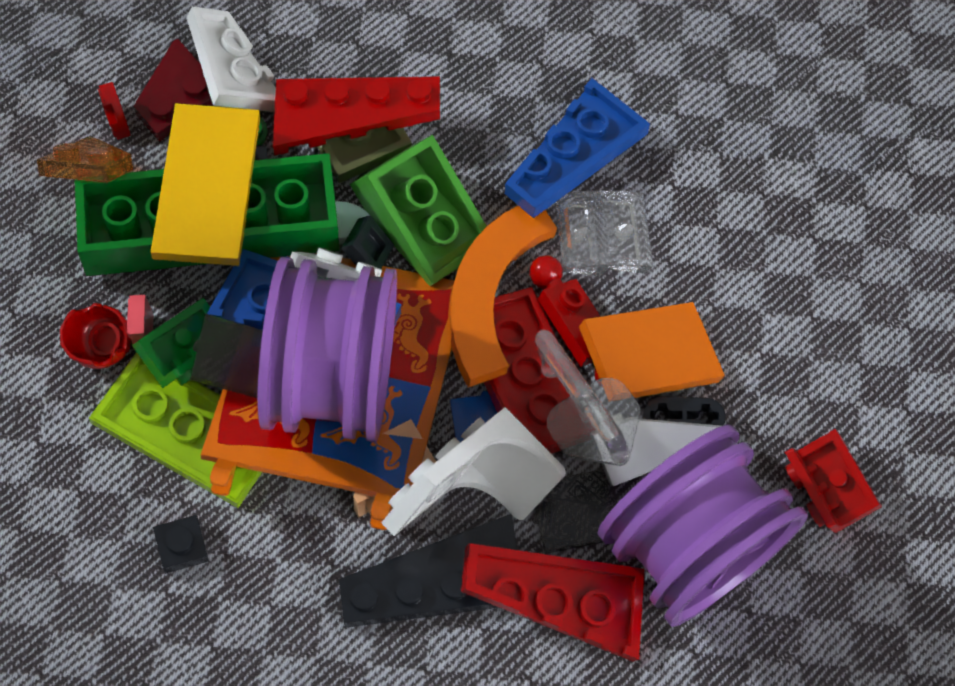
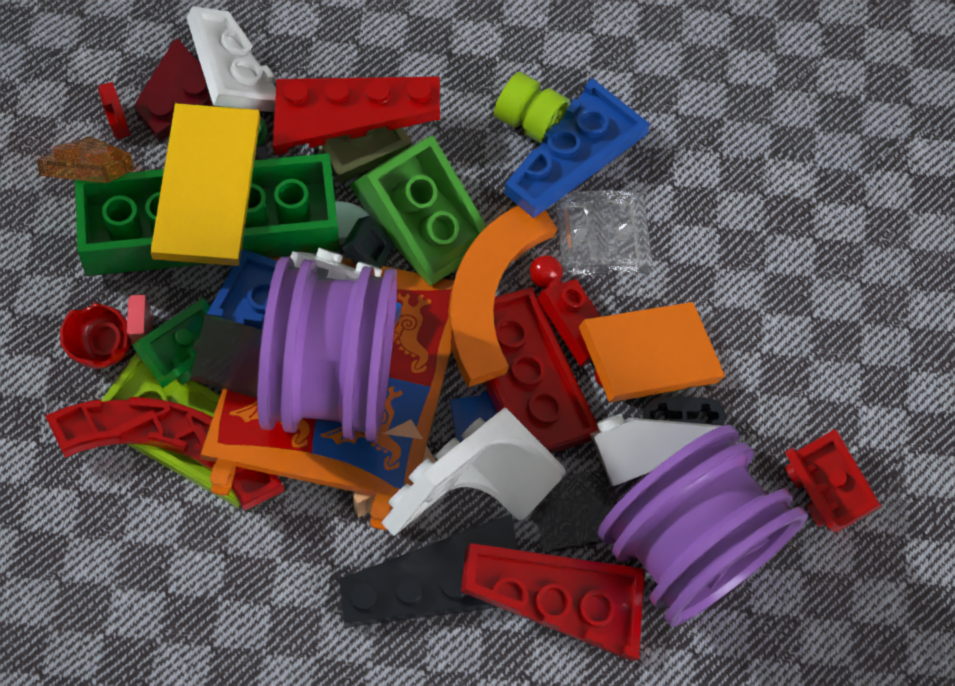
black plate [153,515,209,574] -> none
clear piece [535,329,641,466] -> none
none -> red tile [45,397,284,511]
none -> lime wheel [494,71,570,144]

